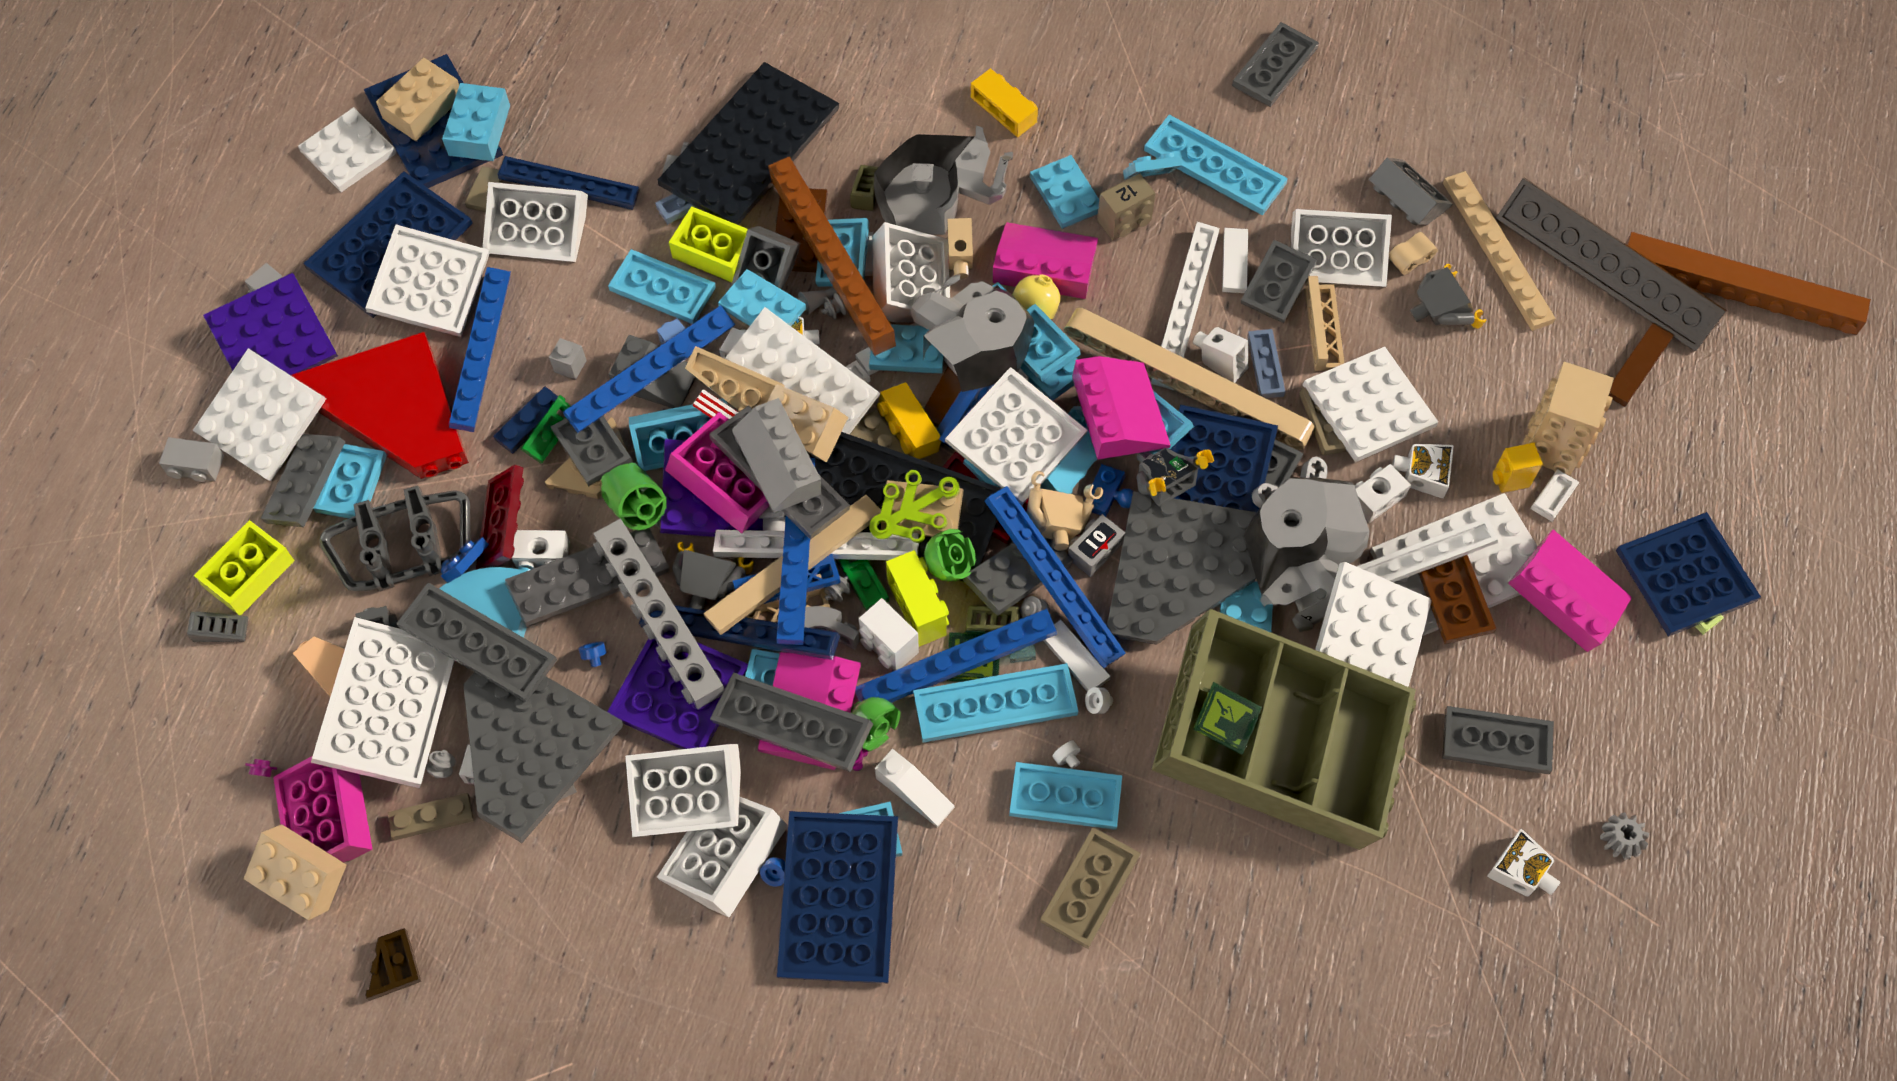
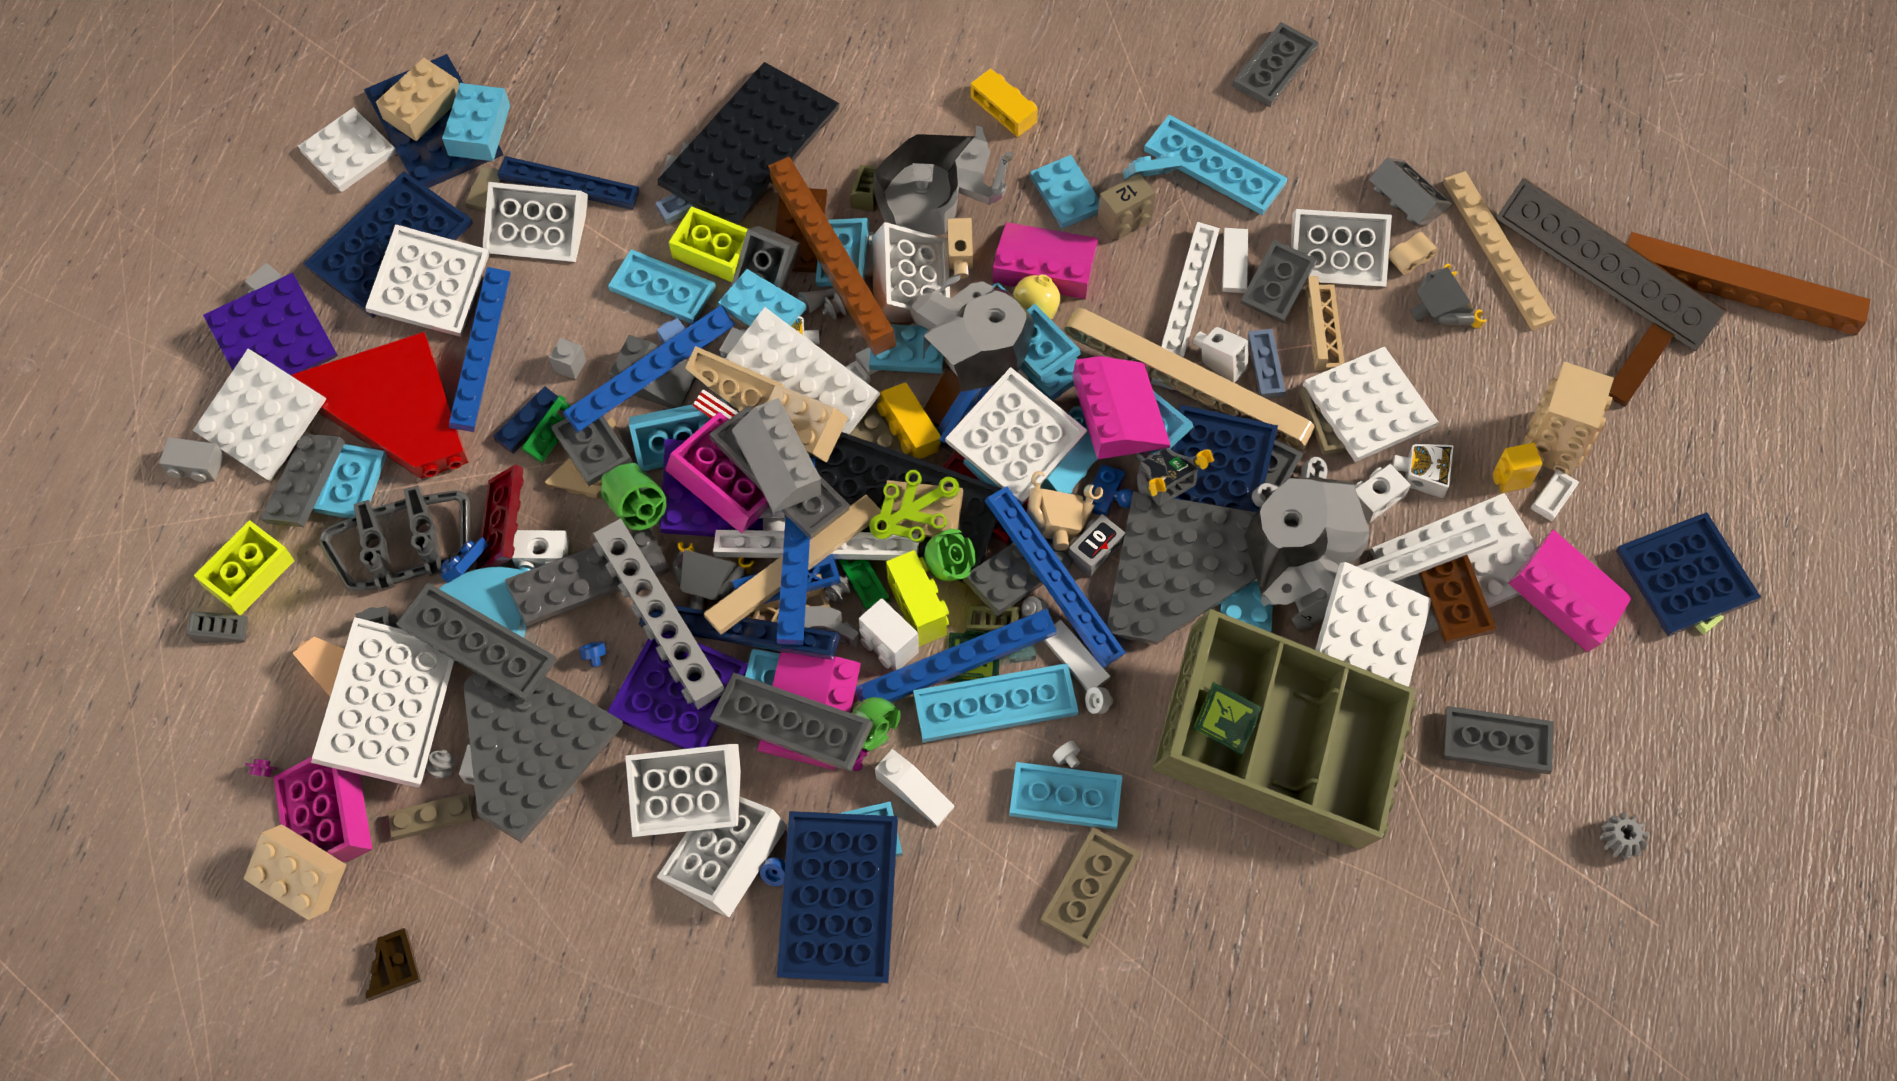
torso [1487,829,1560,896] -> none

